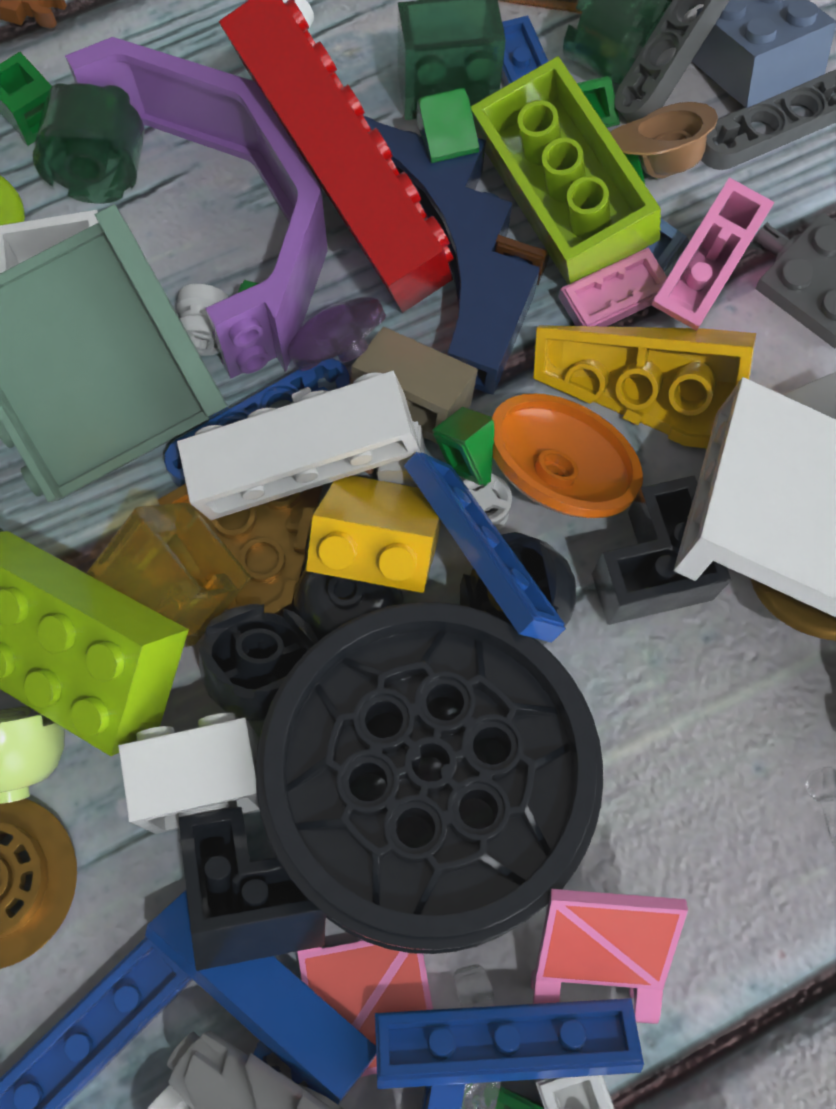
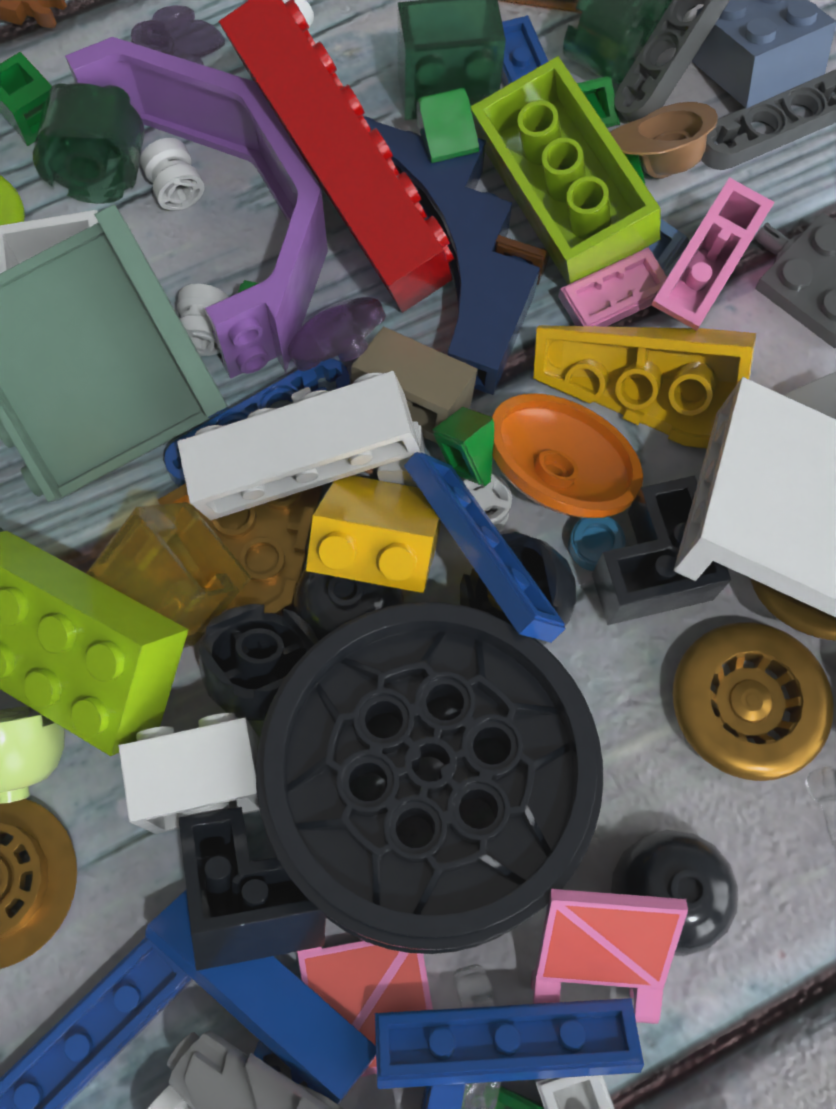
none -> clear purple plate [131,5,225,65]
none -> white wheel [140,138,205,211]
none -> dark azure tile [568,517,625,571]
none -> black cylinder [611,830,738,956]
none -> pearl gold wheel [673,622,834,781]

